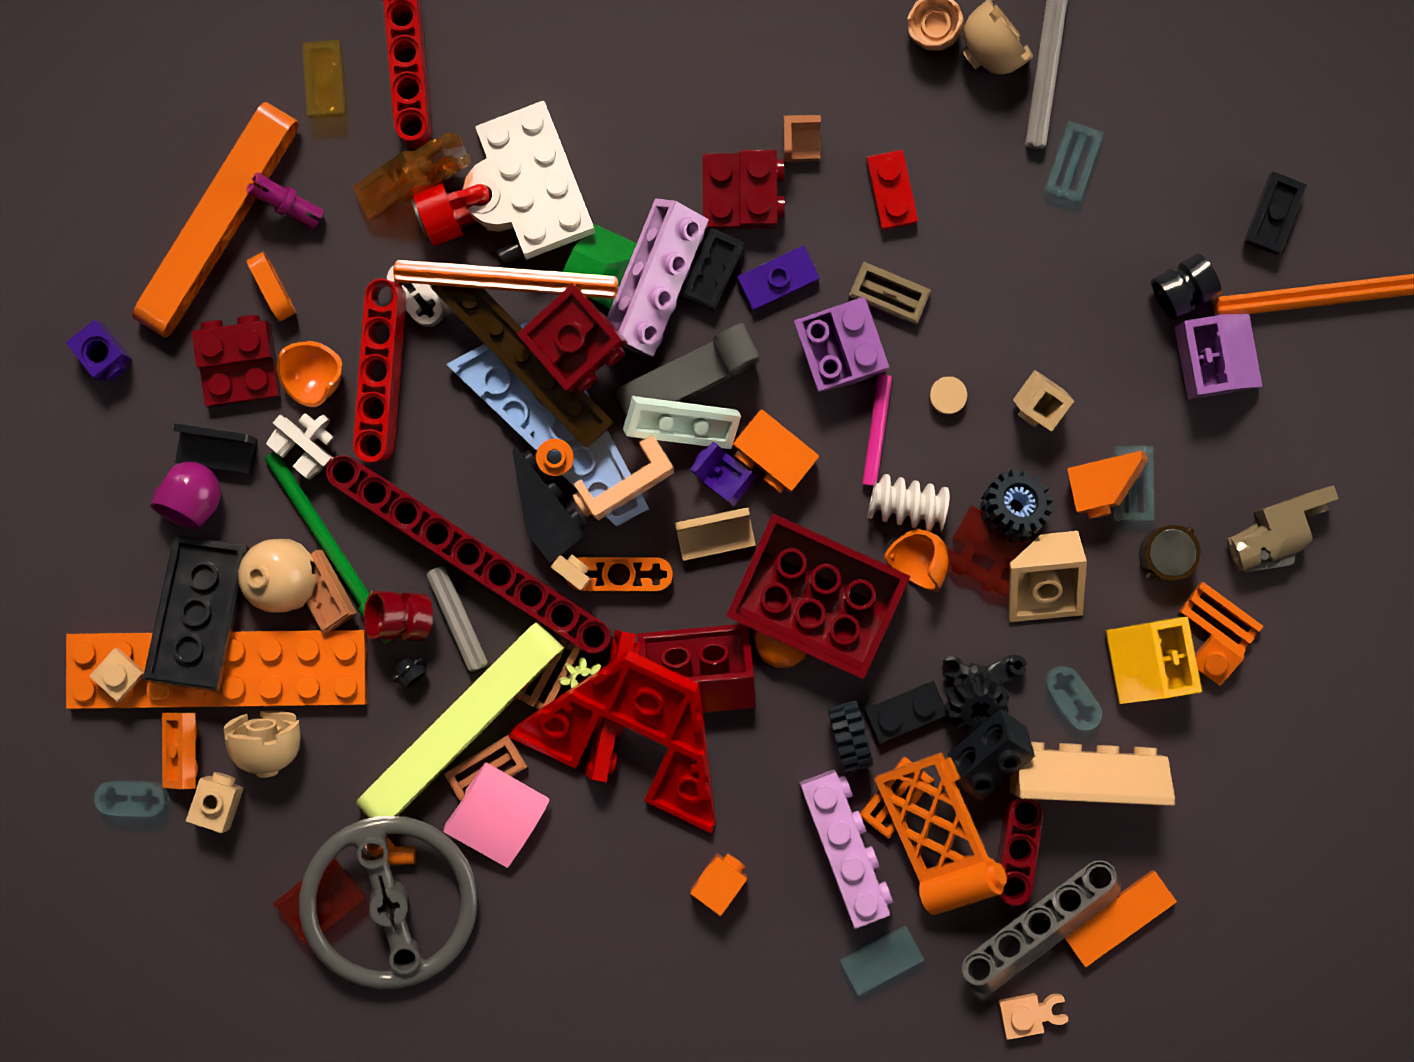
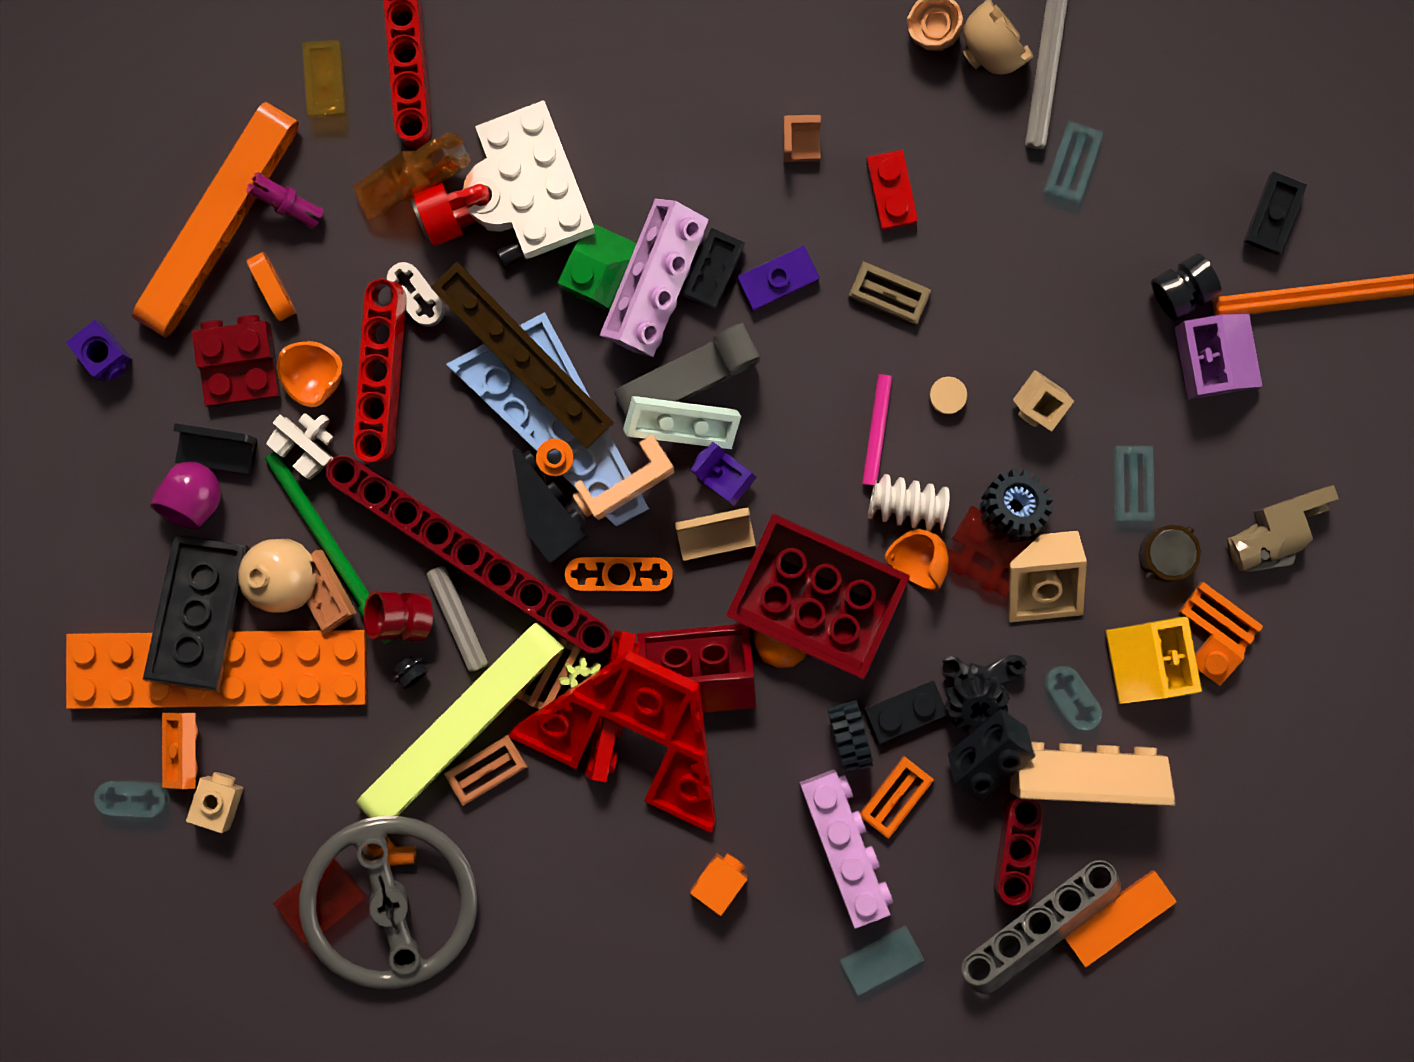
tan plate [90,648,144,701] -> none
tan cylinder [224,710,301,778] -> none
axle [393,260,618,299] -> none
bright pink slope [443,762,549,868] -> none
dark red plate [517,283,628,393] -> none
tan plate [551,555,592,591] -> none
dark red plate [702,150,785,229] -> none
orange brick [733,409,820,493] -> none
medium lavender slope [794,296,889,392] -> none
orange piece [874,752,1007,915] -> none
light nougat plate [998,993,1069,1040] -> none
orange slope [1067,451,1148,519] -> none

